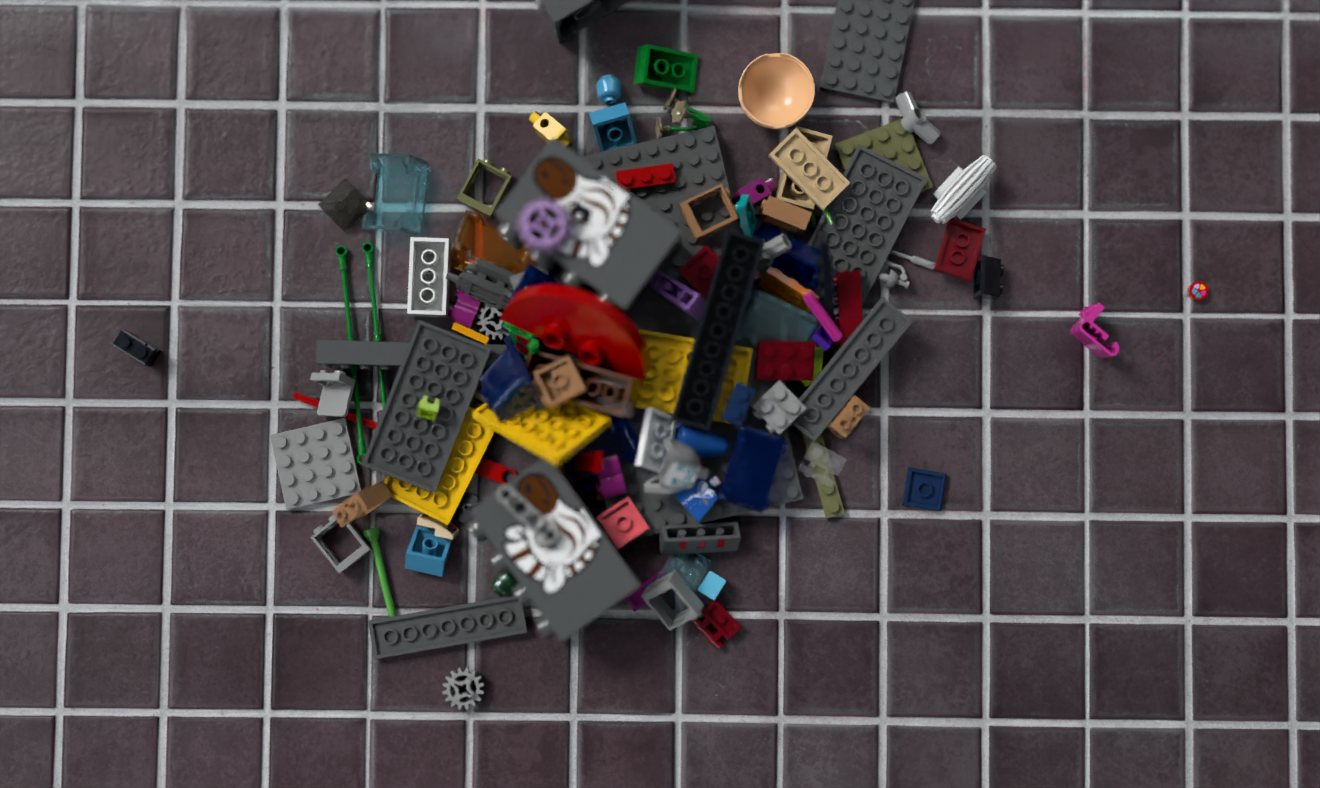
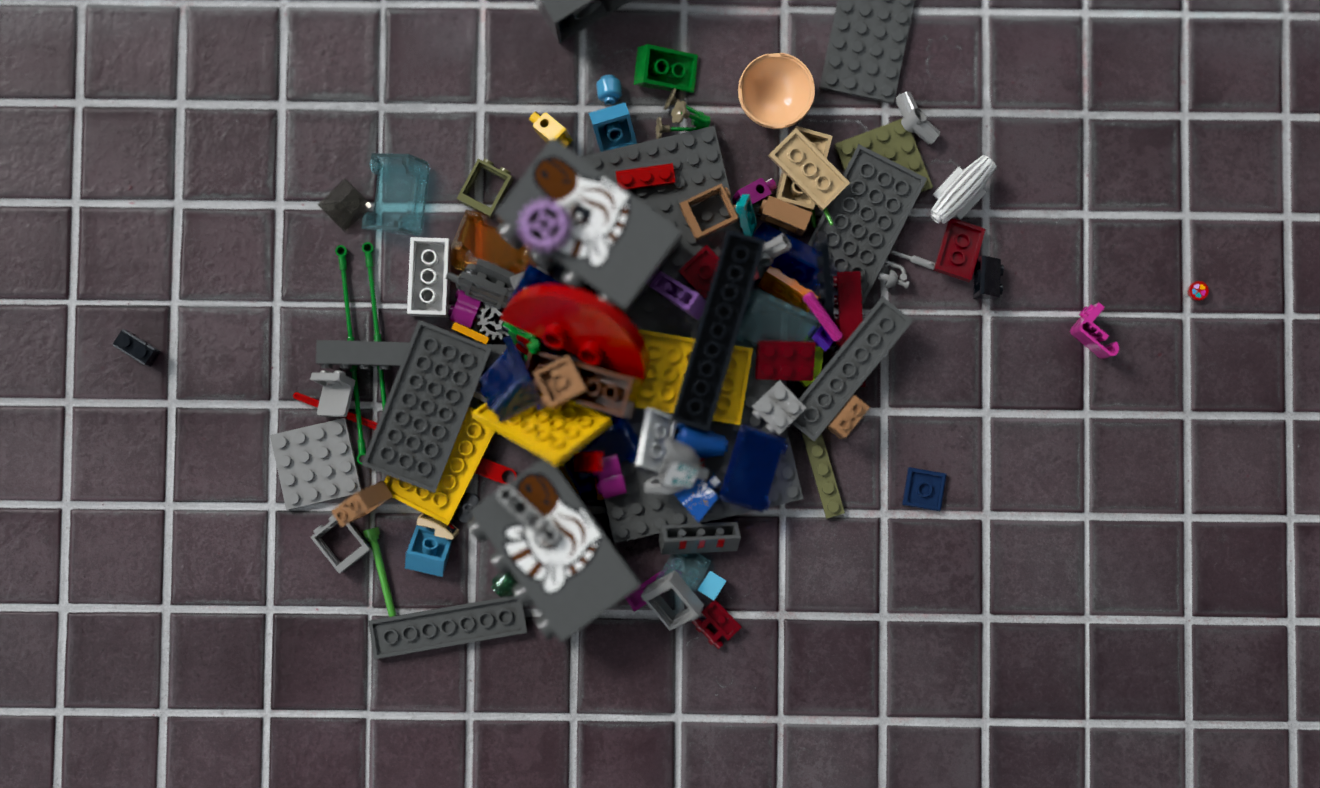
lime tile [416,395,439,421] -> none
light grey gear [442,667,485,710] -> none
coral tile [596,496,650,550] -> none
dark blue brick [721,382,755,427] -> none
clear plate [797,441,847,488] -> none

